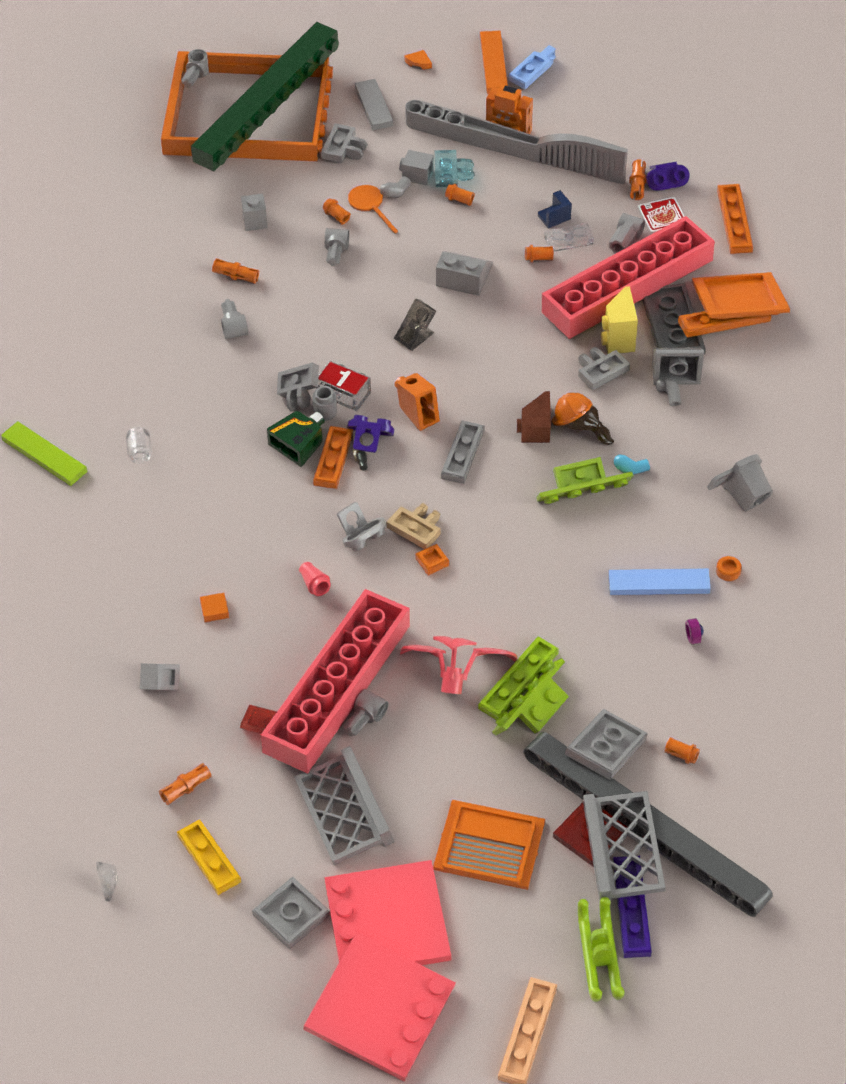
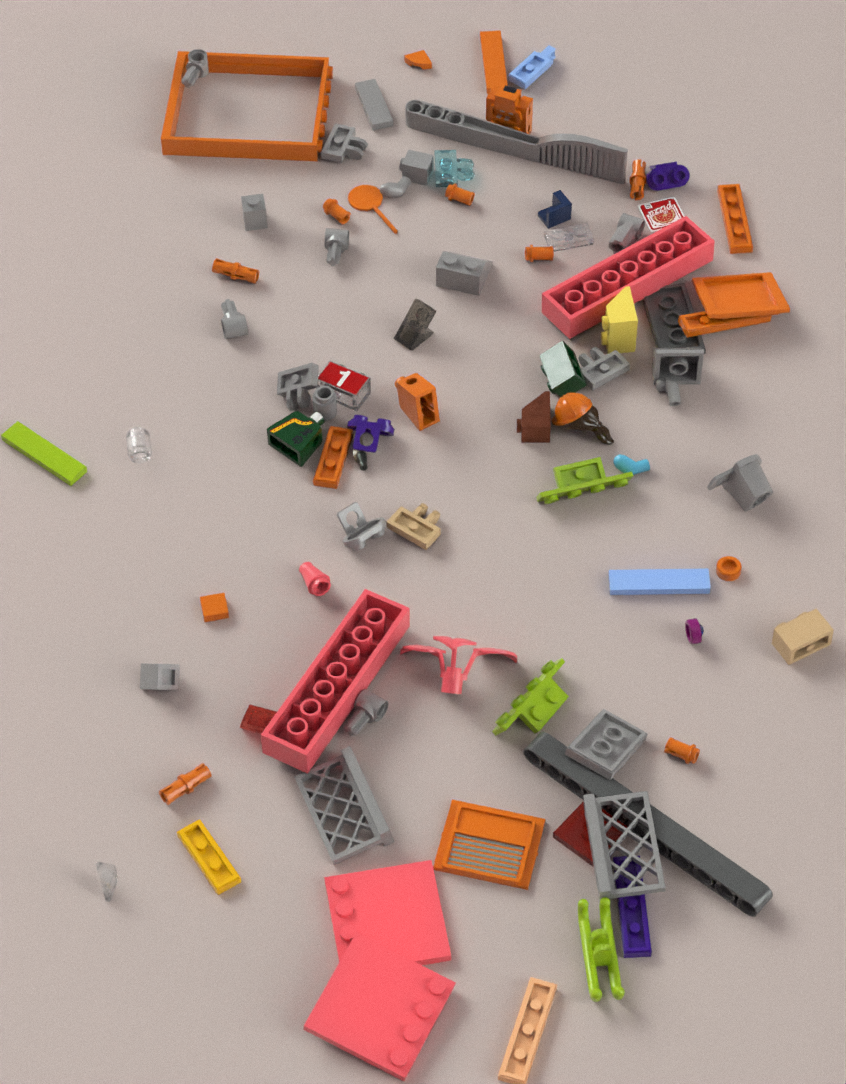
dark green brick [191,22,339,172] -> none
light grey tile [252,877,330,949] -> none
orange tile [415,544,449,576] -> none
light grey tile [441,420,485,484] -> none
lime tile [478,636,559,720] -> none
none -> brick [539,341,587,397]
none -> tan brick [771,608,834,665]

